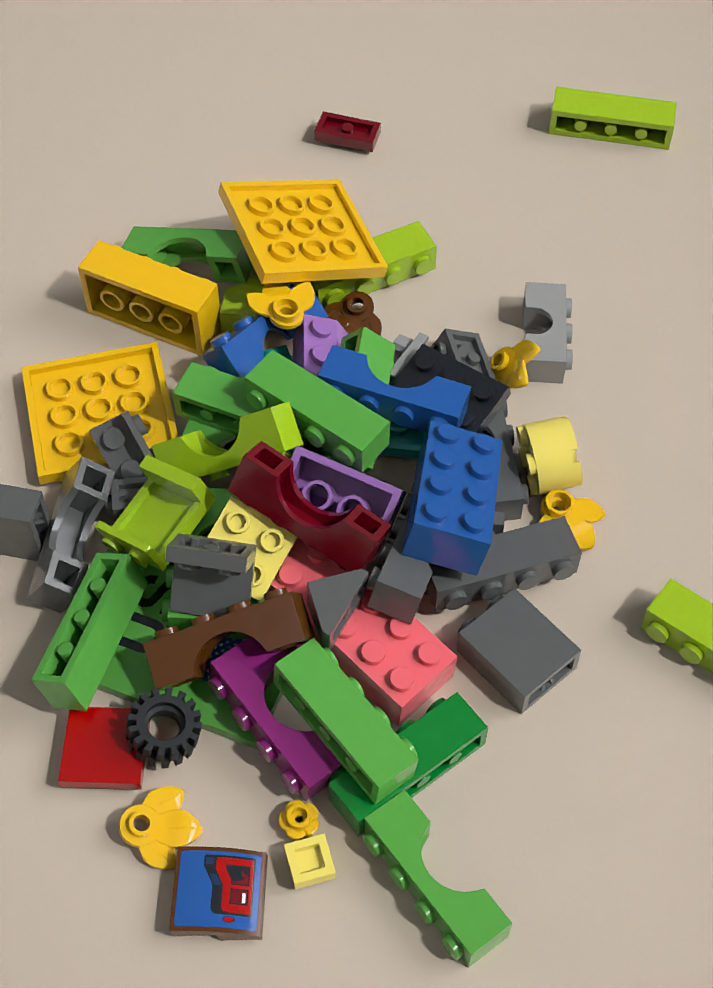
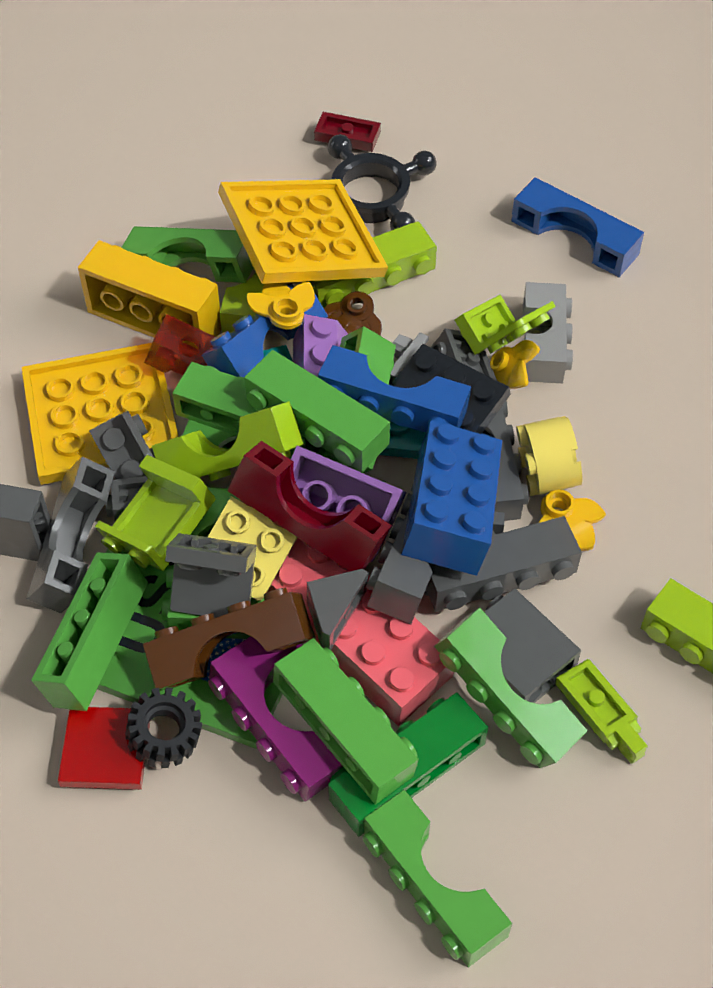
yellow plate [119,786,203,870] -> none
slope [169,846,268,941] -> none
yellow plate [278,800,319,841] -> none
light yellow plate [284,833,336,890] -> none
lime brick [549,86,677,150] -> none
none -> clear red brick [144,314,215,376]
none -> black piece [328,134,437,231]
none -> bright green arch [434,608,588,768]
none -> lime bracket [454,294,556,355]
none -> blue arch [511,177,644,278]
none -> lime hinge [555,659,648,764]

